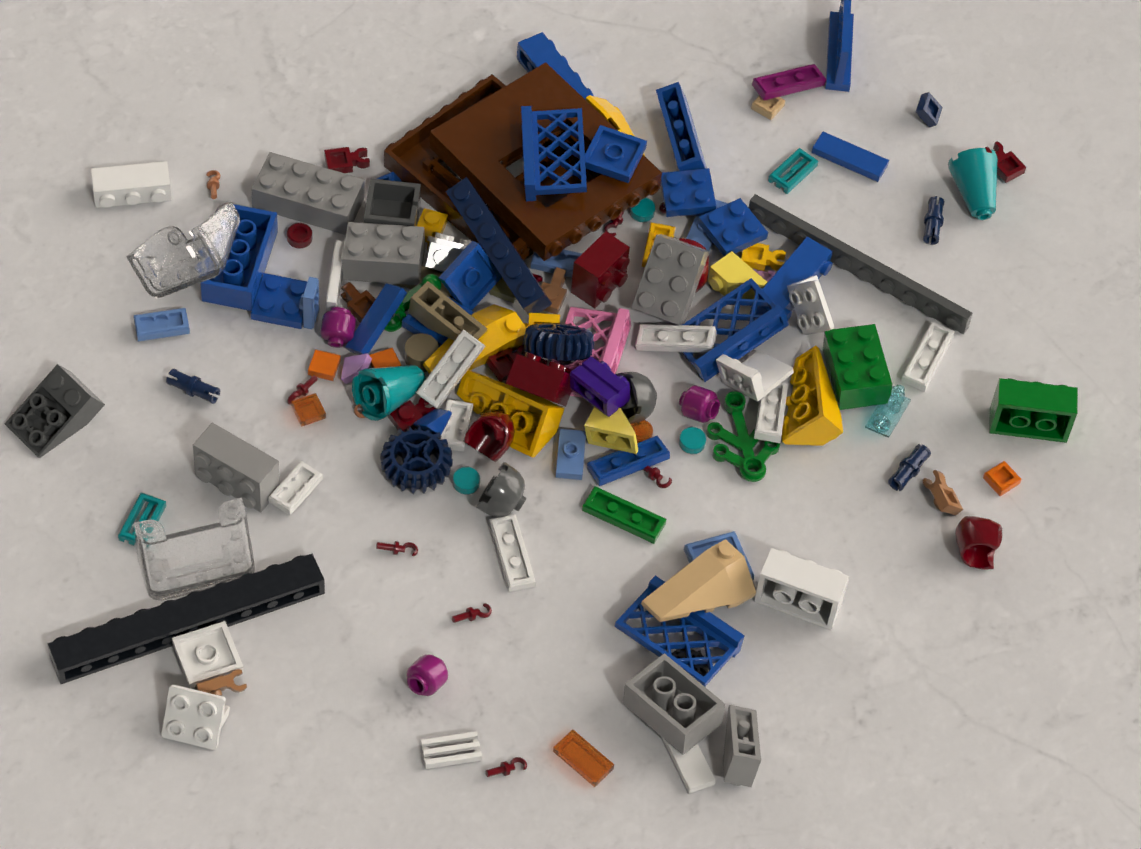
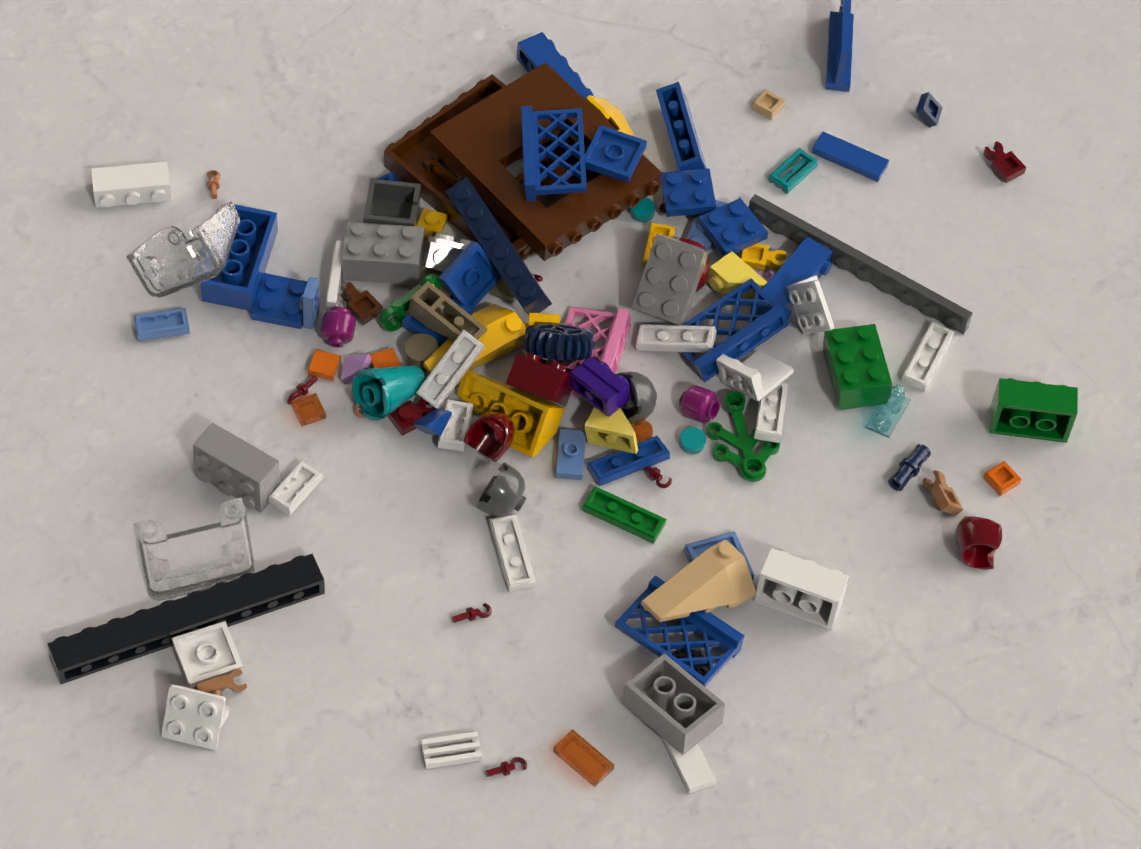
dark grey slope [5,364,105,458] -> none
teal tile [118,493,166,549] -> none
dark blue pin [166,369,220,404] -> none
light grey brick [251,152,365,235] -> none
dark red tile [287,223,313,248] -> none
dark red plate [324,147,370,173] -> none
blue tile [345,283,407,355] -> none
dark red hand [376,541,418,556] -> none
dark blue gear [380,426,453,494] -> none
magenta head [406,654,448,696] -> none
teal tile [453,467,480,495] -> none
dark red plate [486,345,525,382] -> none
medium blue plate [531,249,582,278] -> none
medium nougat plate [541,267,567,314] -> none
dark red brick [571,231,630,309] -> none
dark red hand [604,211,624,237] -> none
light grey slope [723,705,761,787] -> none
magenta tile [752,64,827,101] -> none
yellow wedge [782,346,843,446] -> none
dark blue pin [923,196,945,245] -> none
teal cone [948,148,998,220] -> none

